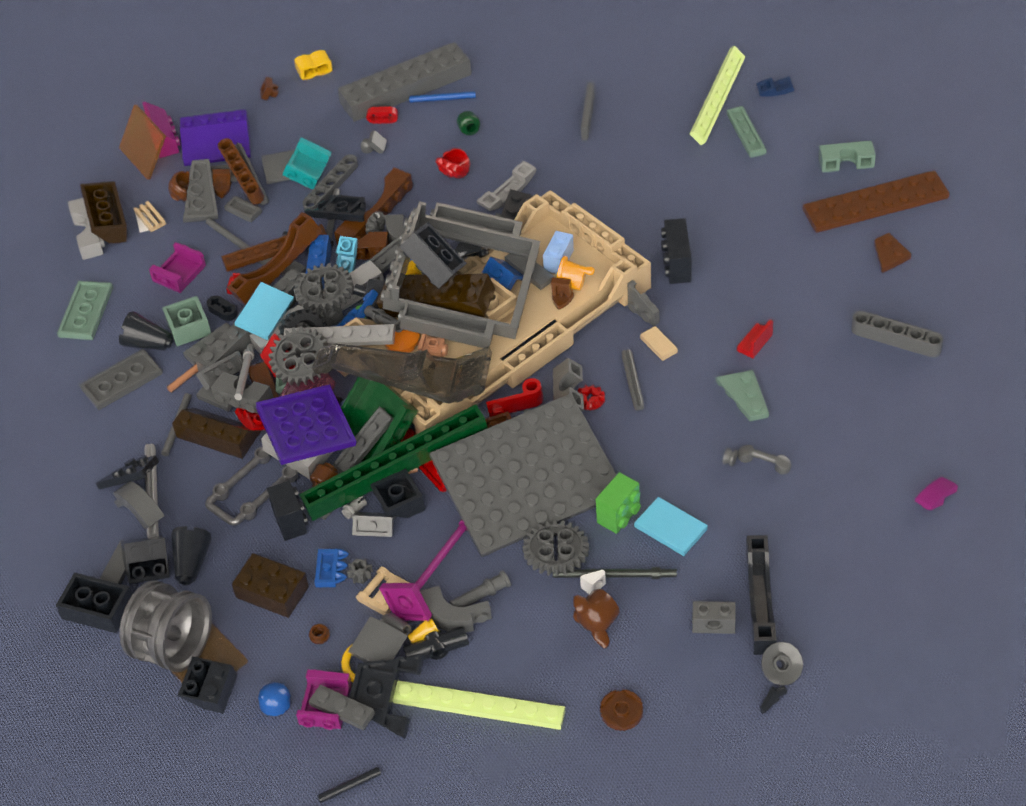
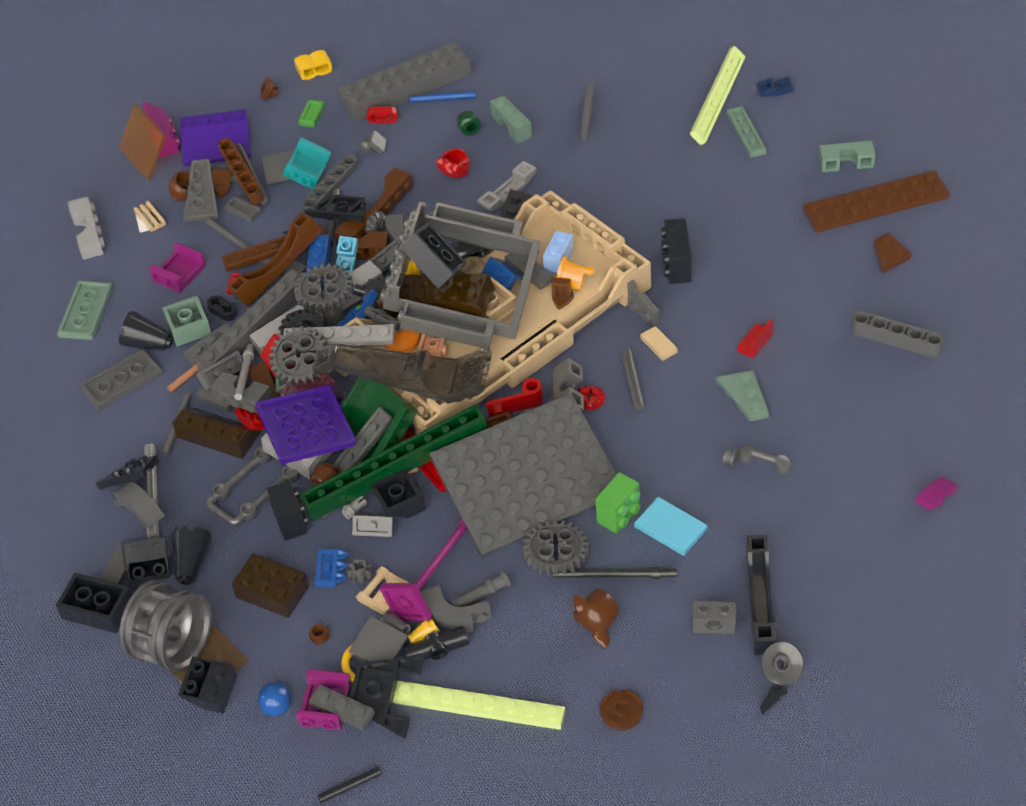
dark brown slope [80,181,127,244] -> none
medium azure tile [235,282,294,340] -> none
white slope [580,570,606,594] -> none
none -> bright green tile [298,100,325,128]
none -> sand green arch [490,95,532,144]

